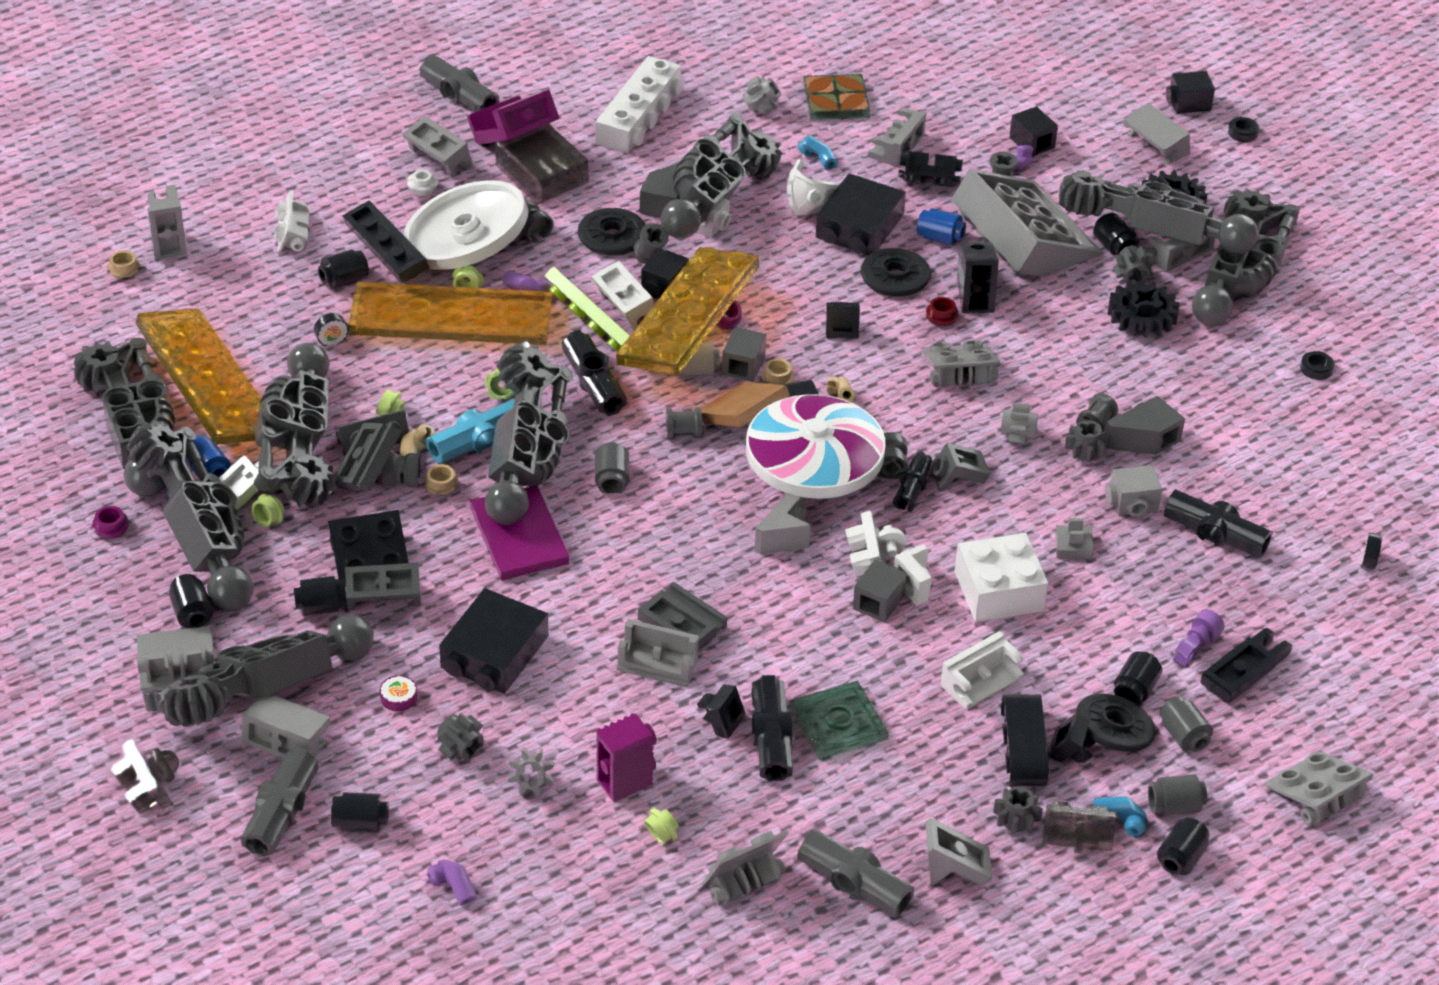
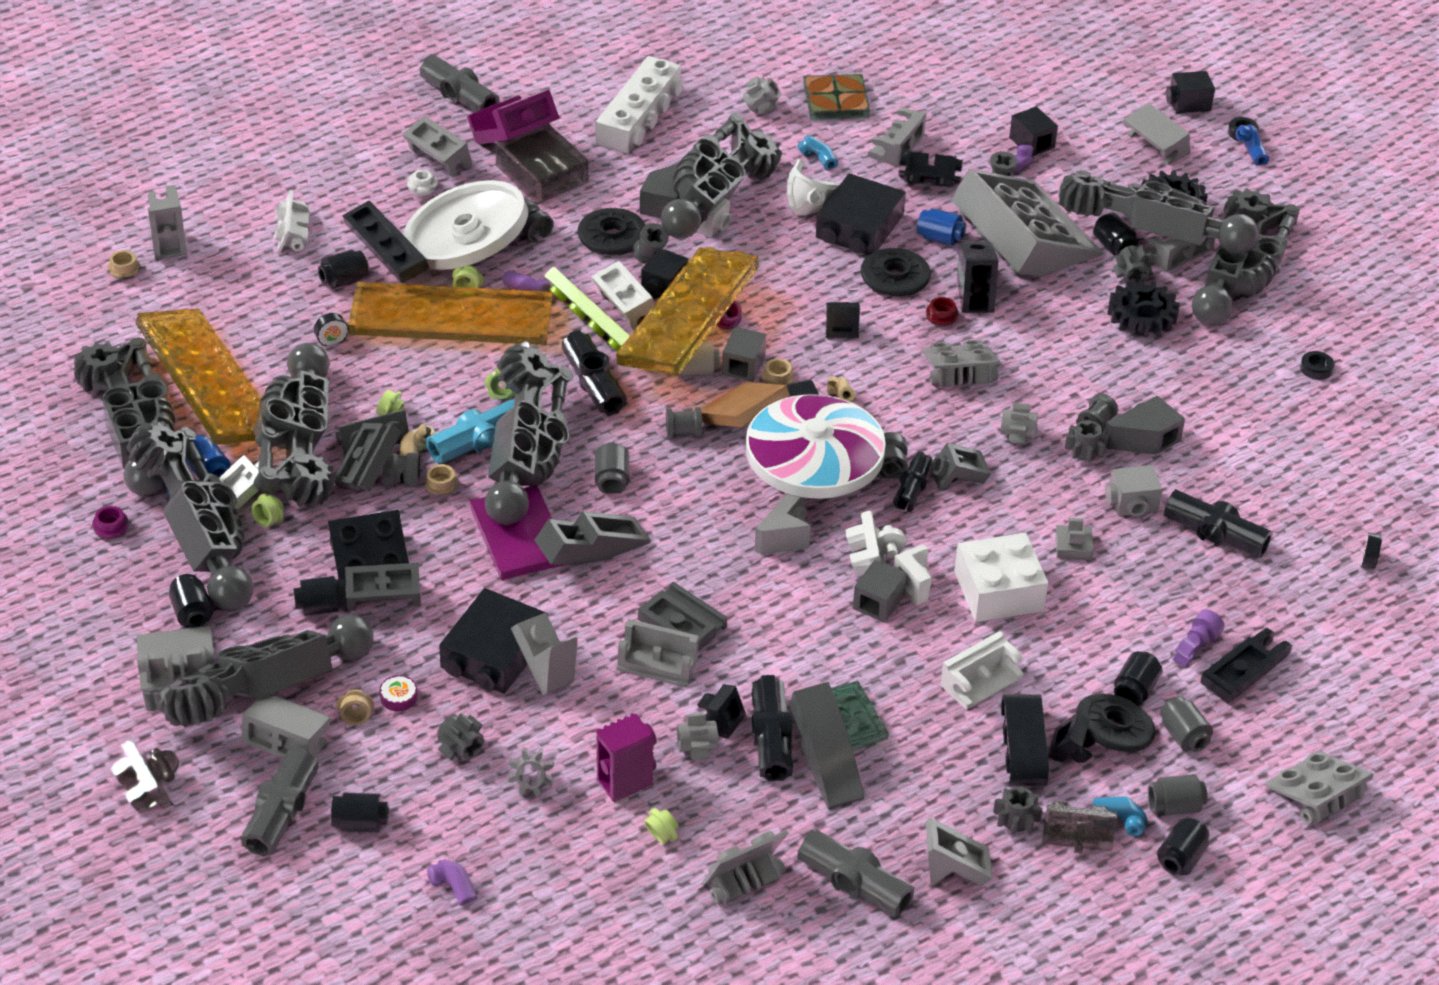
none -> tan plate [337,690,374,725]
none -> light grey slope [511,613,578,695]
none -> dark grey slope [535,511,651,565]
none -> light grey gear [676,713,718,760]
none -> dark grey slope [789,682,864,809]
none -> blue arm [1236,124,1269,165]

